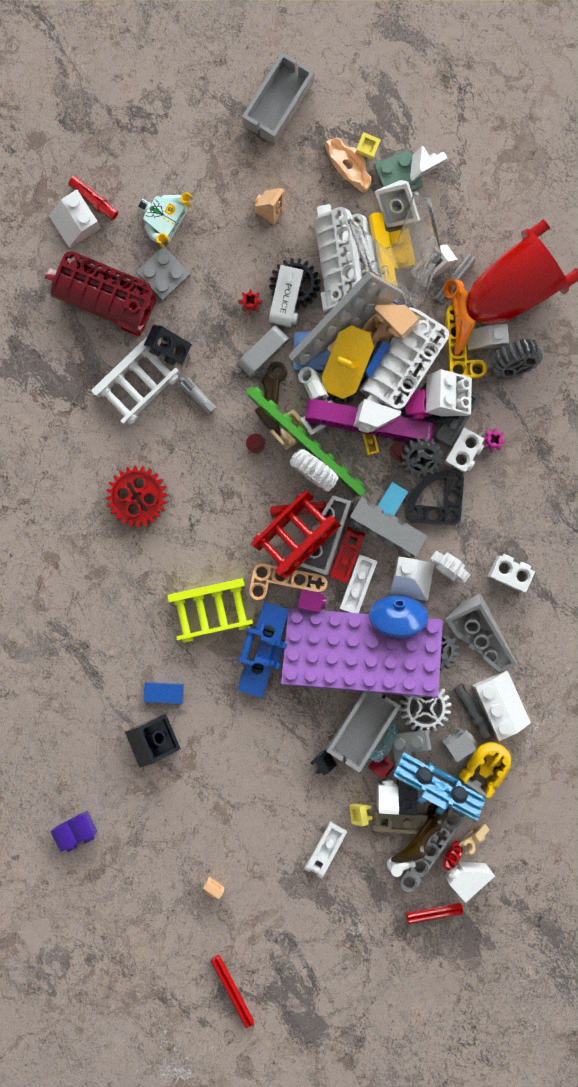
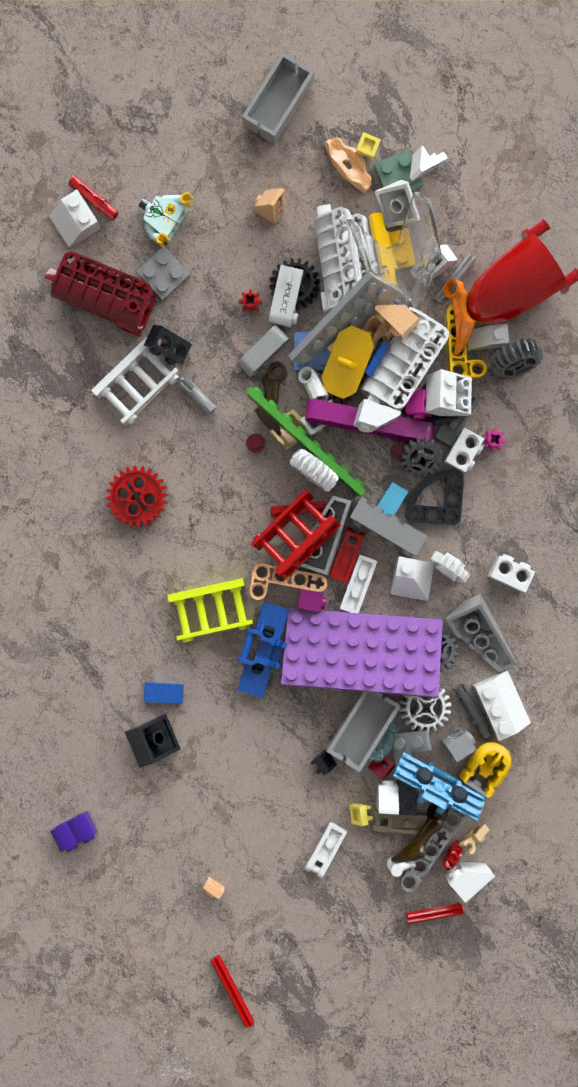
yellow piece [361,433,379,456] -> none
blue dish [369,595,428,638] -> none

